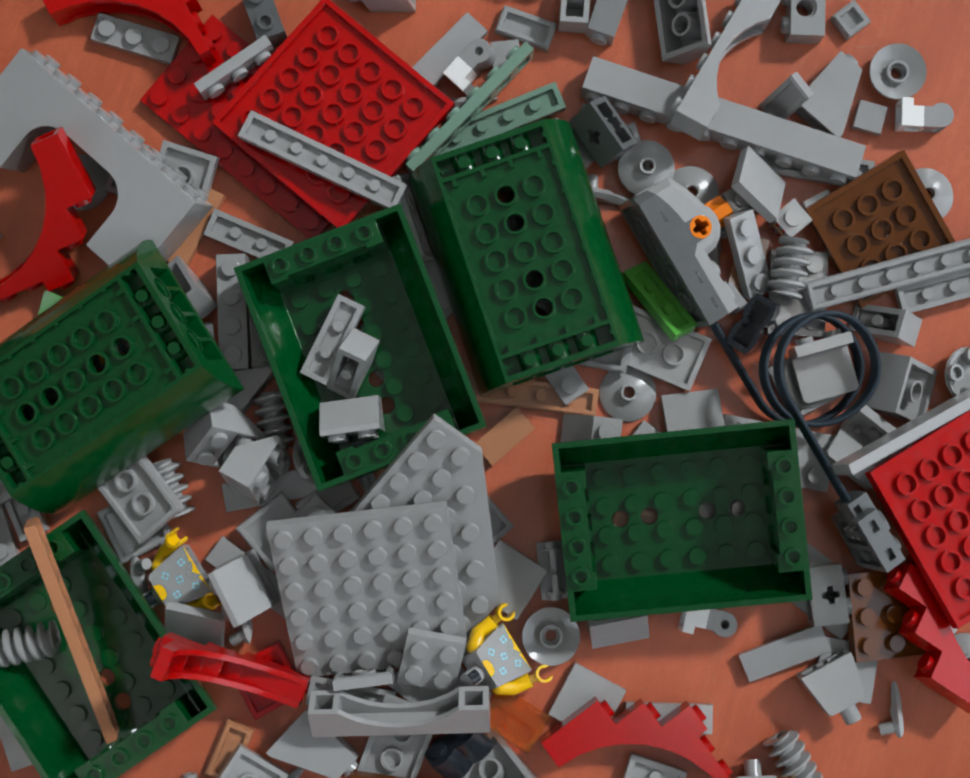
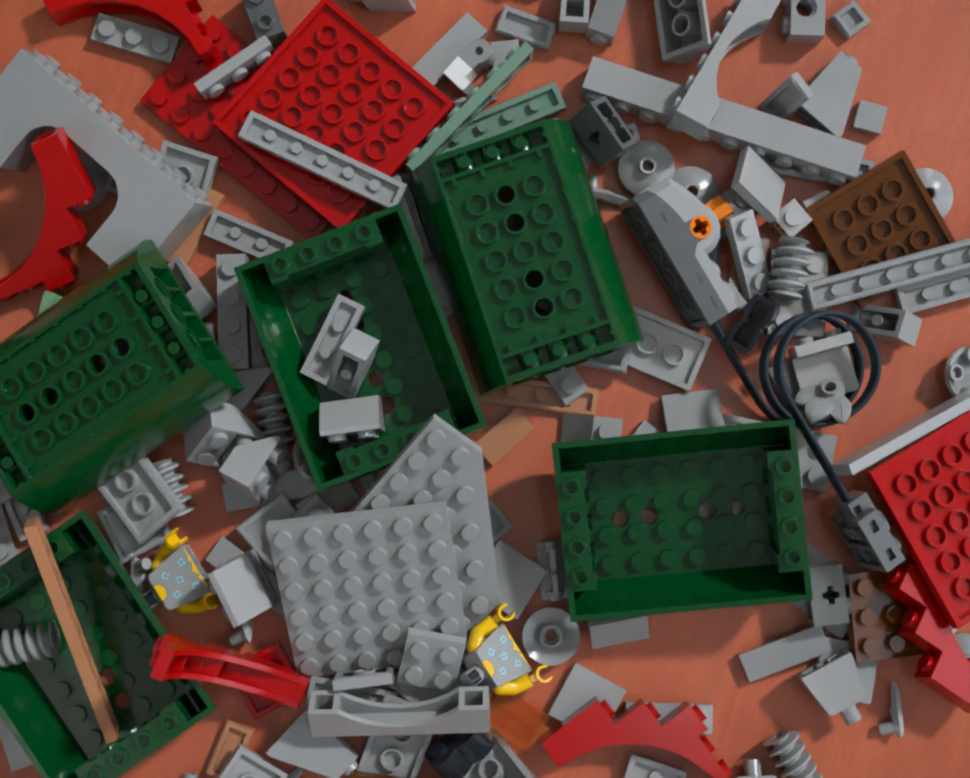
light grey tile [165,601,225,647] -> none
light grey dish [599,367,656,422] -> none
bright green plate [622,261,697,342] -> none
leg [678,609,737,637] -> none
light grey bracket [825,405,906,490] -> none
light grey slope [866,352,938,422] -> none
light grey dish [869,43,927,100] -> none
leg [895,97,954,133] -> none
none -> light grey plate [794,378,852,424]

